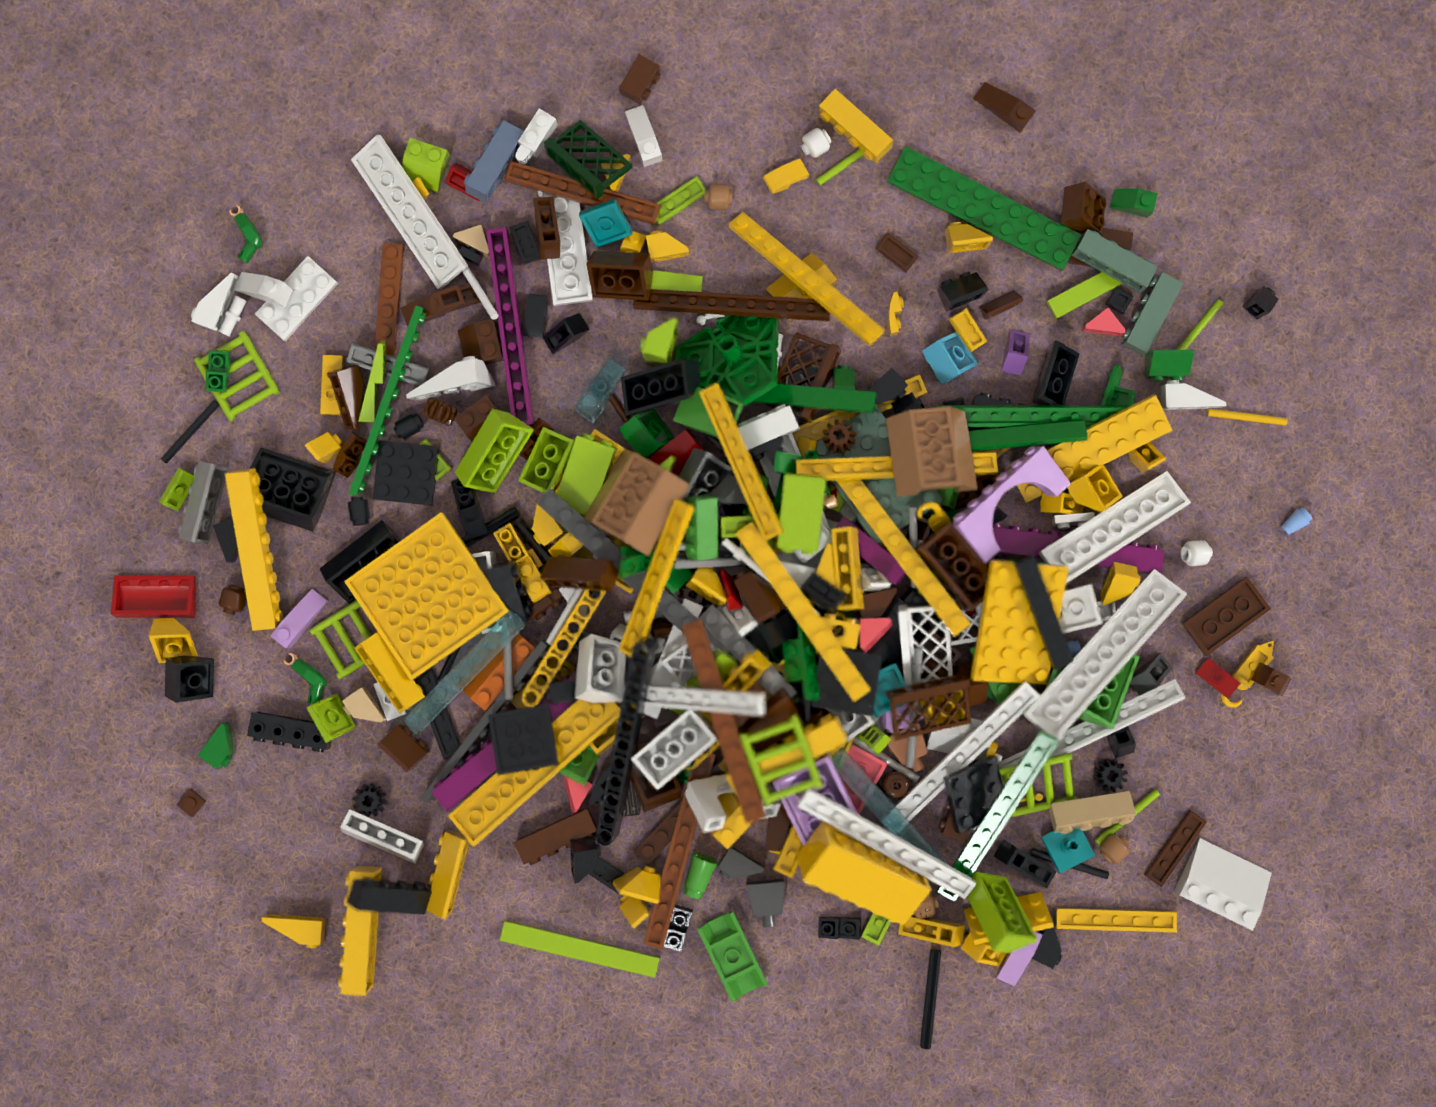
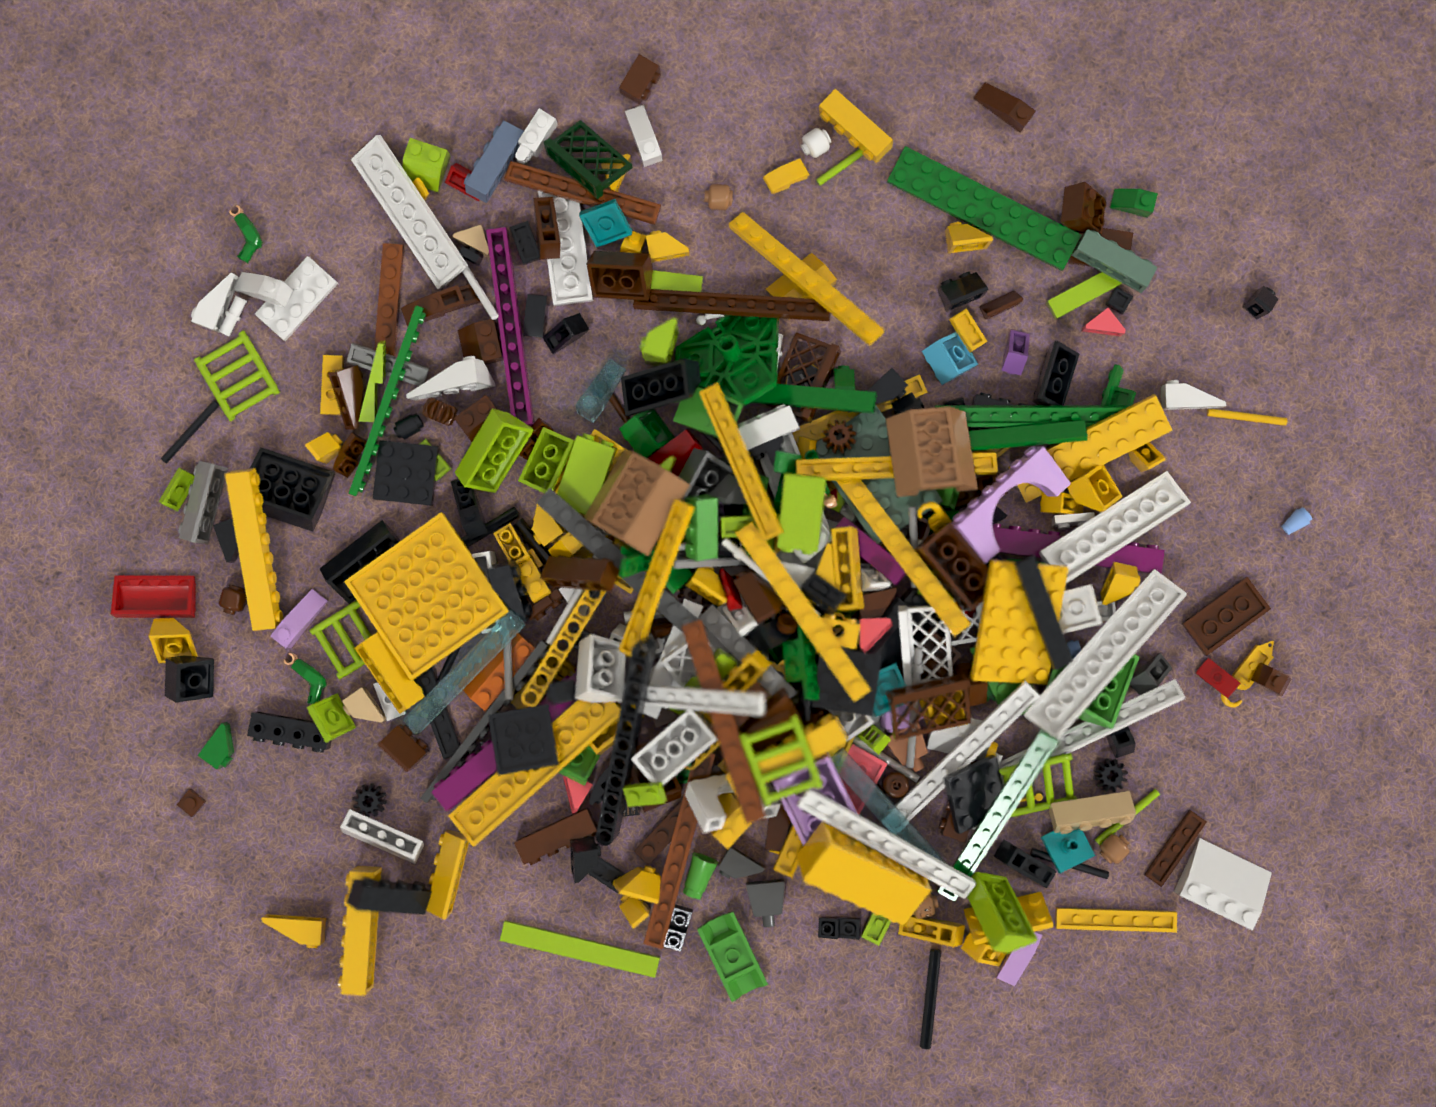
green slope [206,350,231,392] -> none
black brick [347,496,370,526] -> none
lime tile [656,176,706,226] -> none
reddish brown tile [875,233,919,273] -> none
yellow slope [887,291,904,336] -> none
black slope [1032,927,1062,969] -> none
sand green brick [1122,272,1183,356] -> none
green slope [1145,350,1194,381] -> none
lime bar [1176,299,1224,350] -> none
white head [1181,540,1213,567] -> none
none -> lime plate [623,782,667,807]
none -> reddish brown tile [777,613,798,634]

